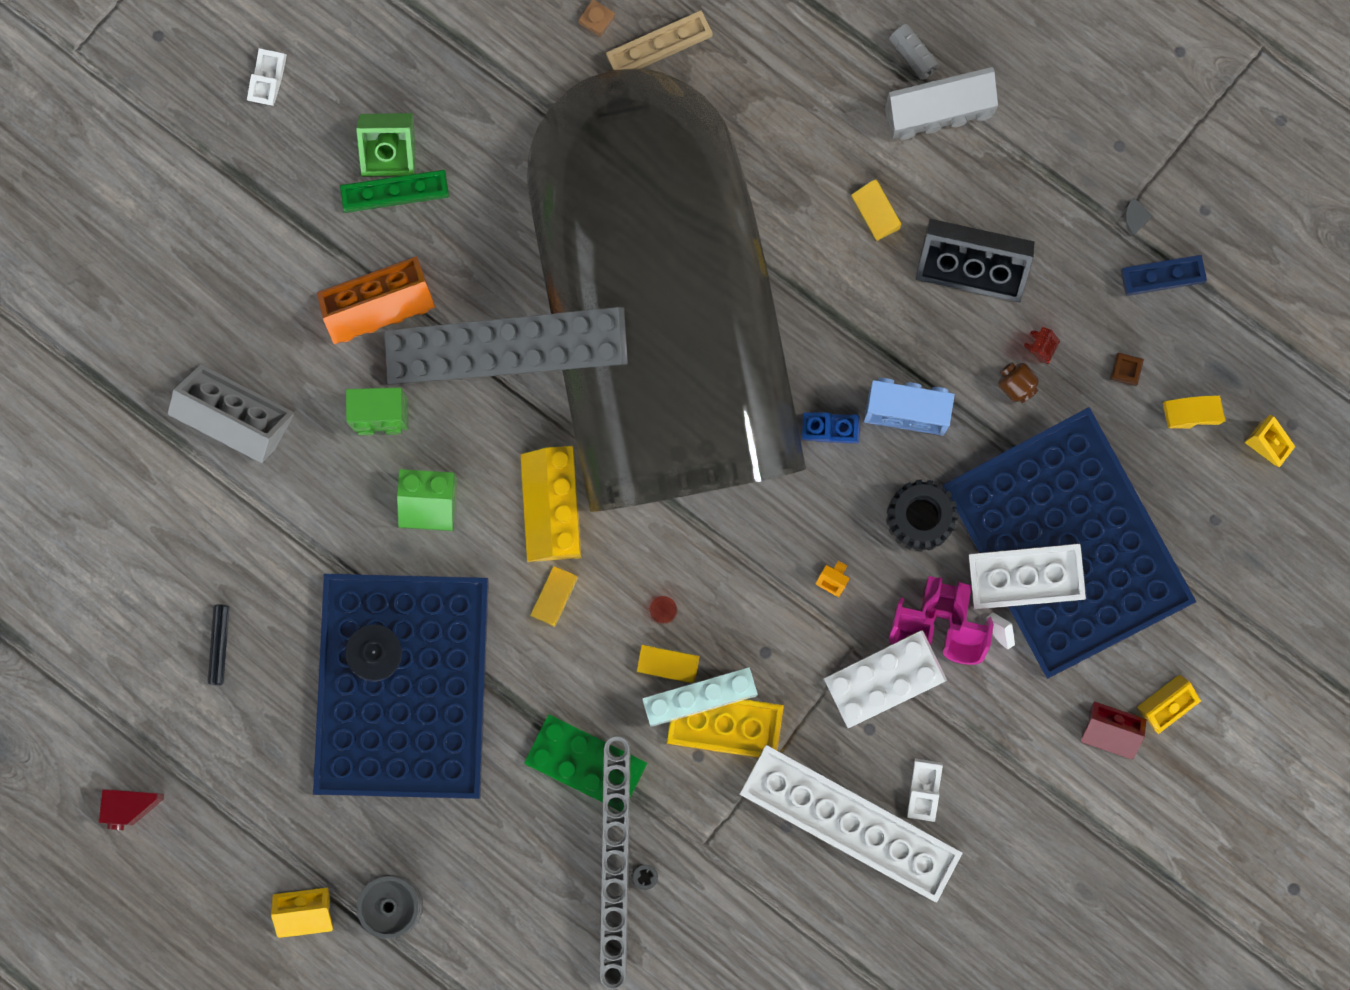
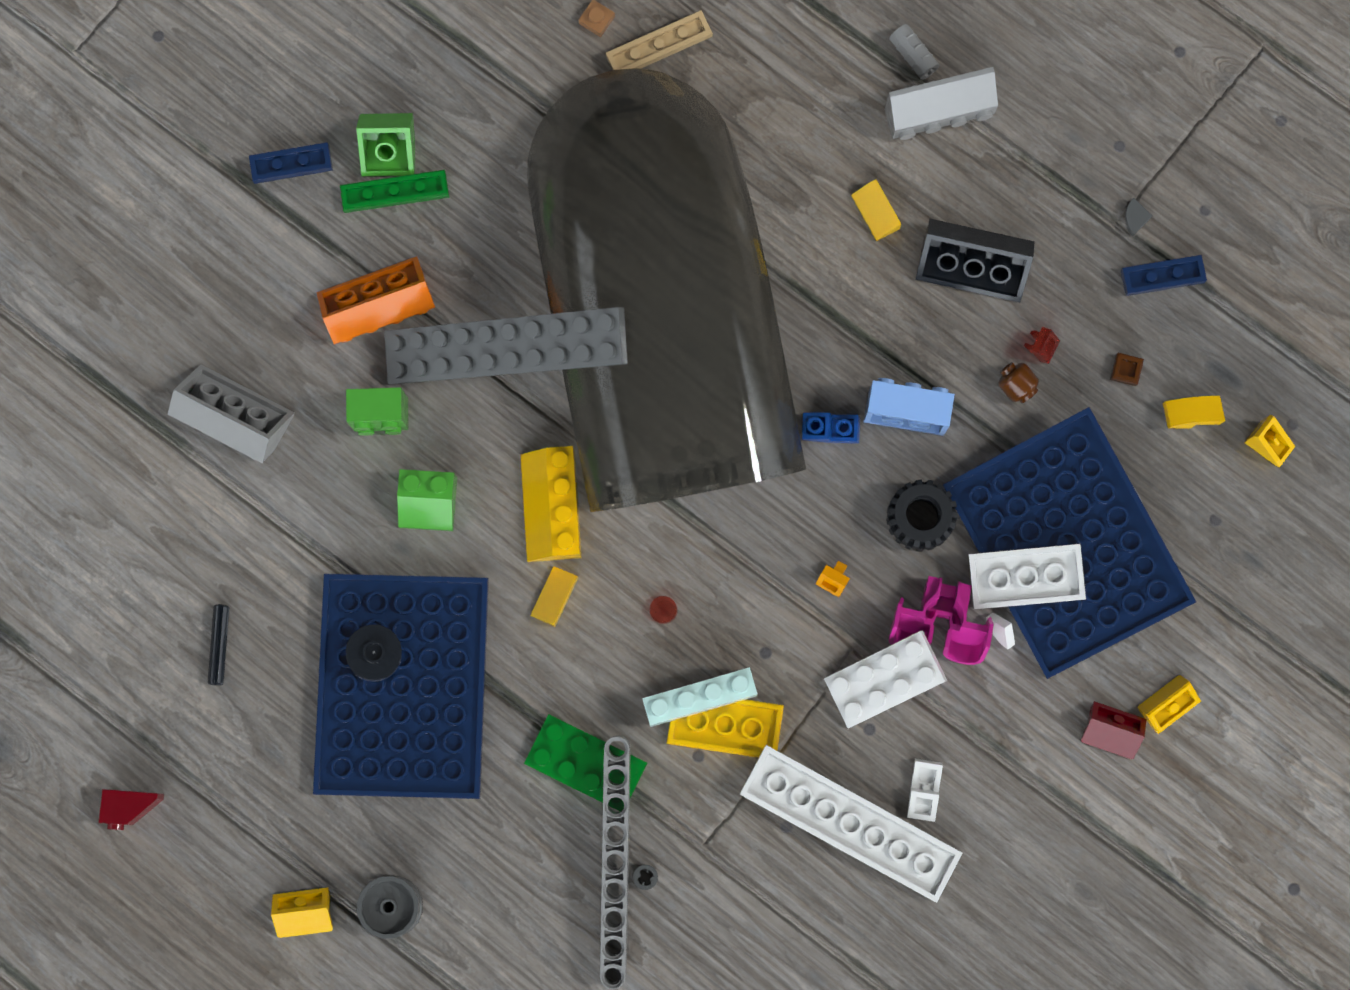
white slope [247,48,287,106] -> none
yellow slope [637,645,700,683] -> none
none -> dark blue plate [249,142,333,184]

